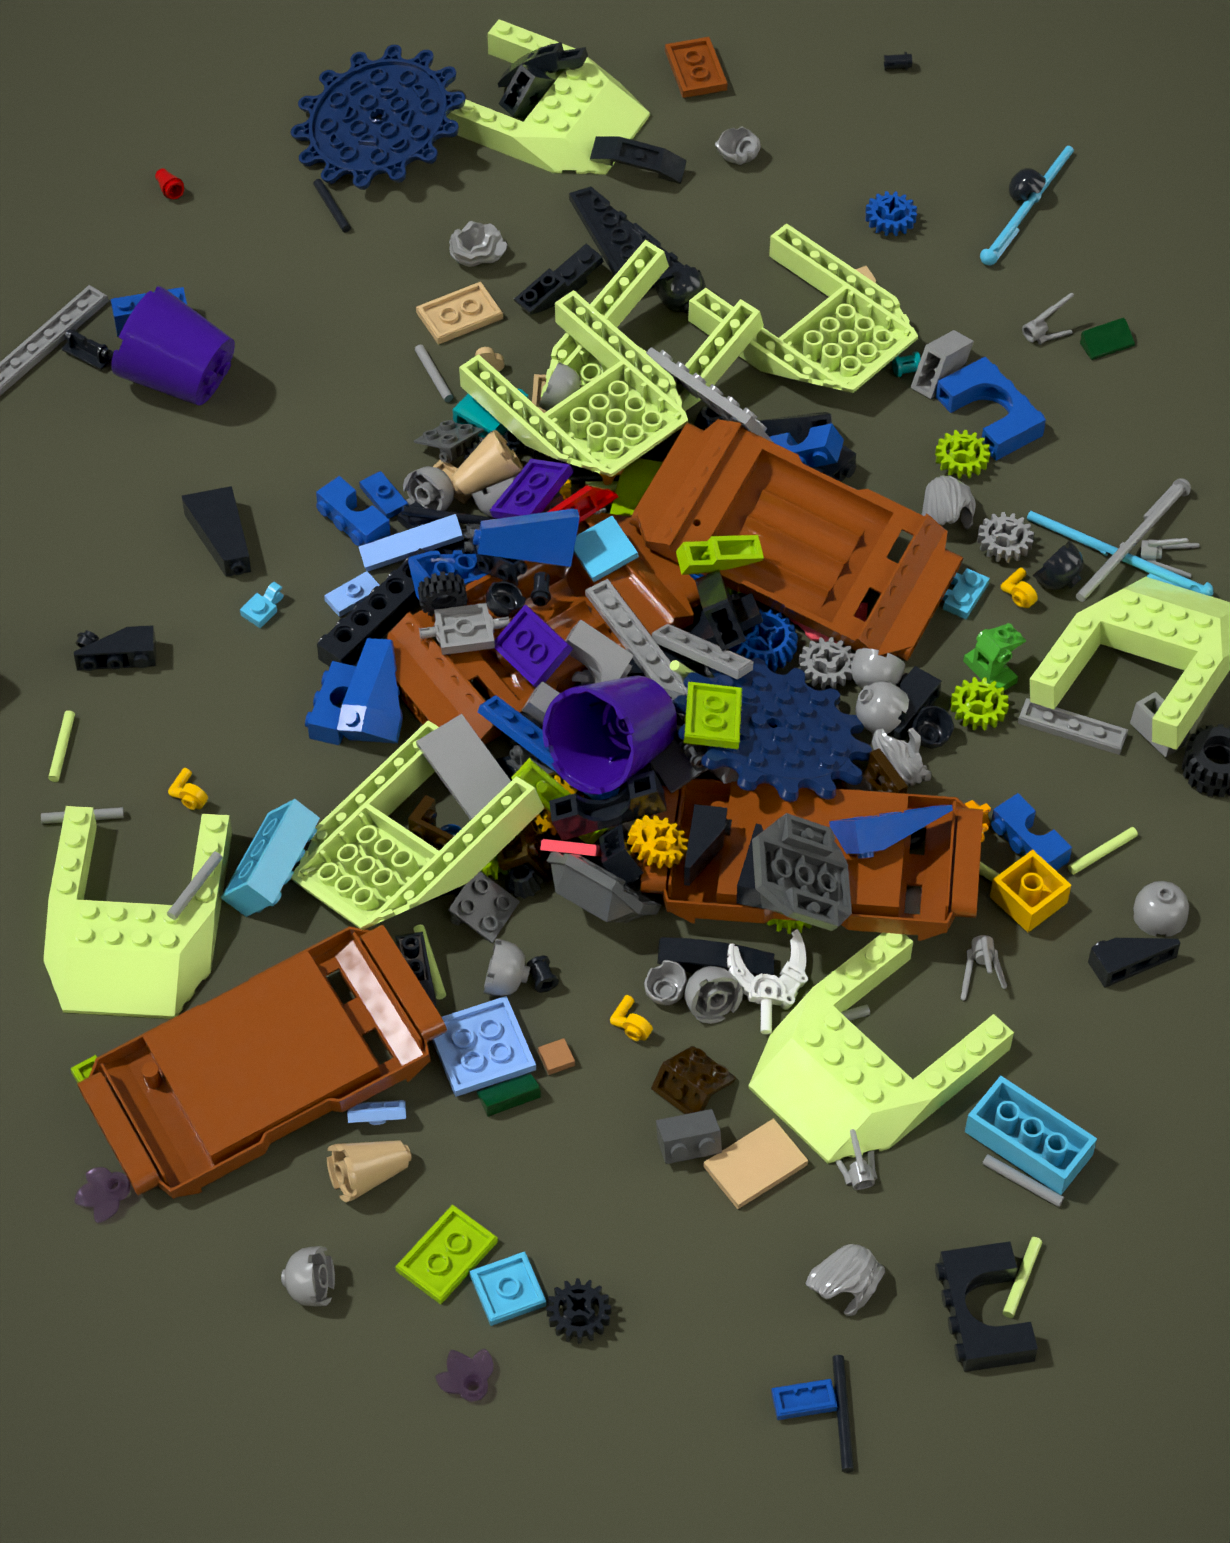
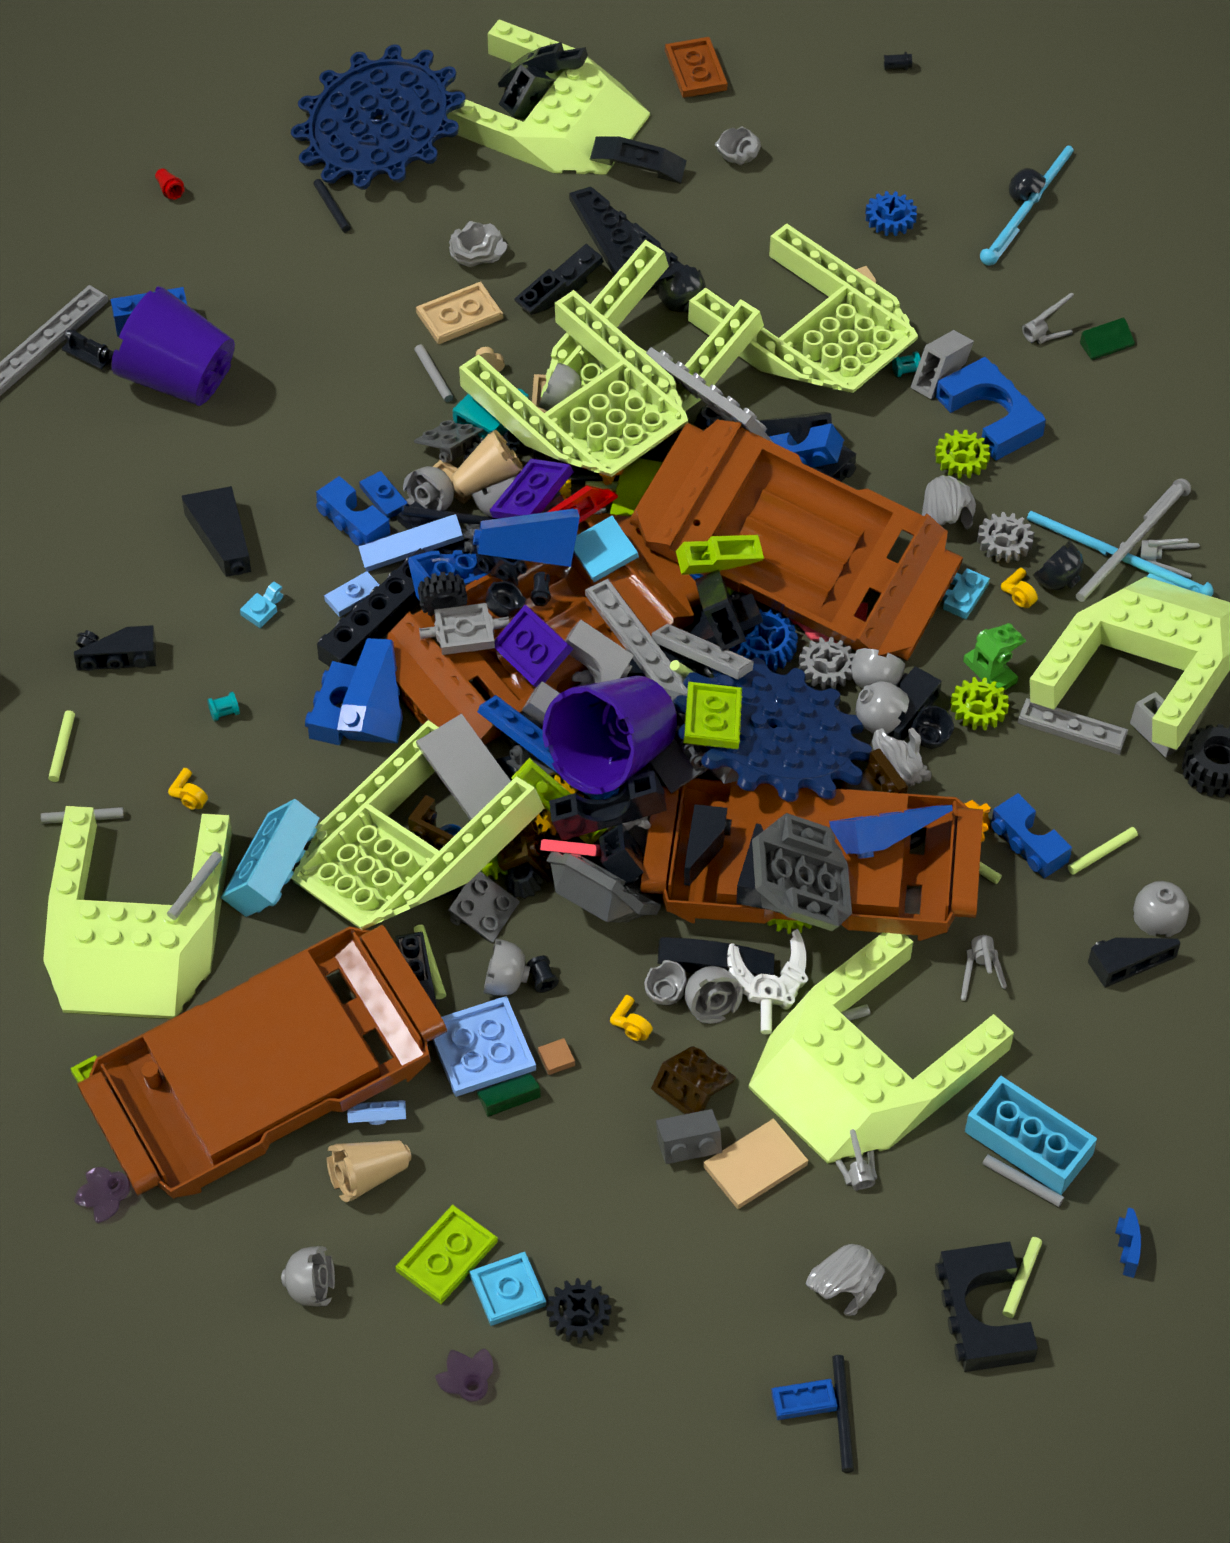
yellow gear [627,815,688,869] -> none
yellow brick [990,850,1071,933] -> none
none -> teal bush [207,691,240,722]
none -> blue slope [1115,1208,1141,1278]

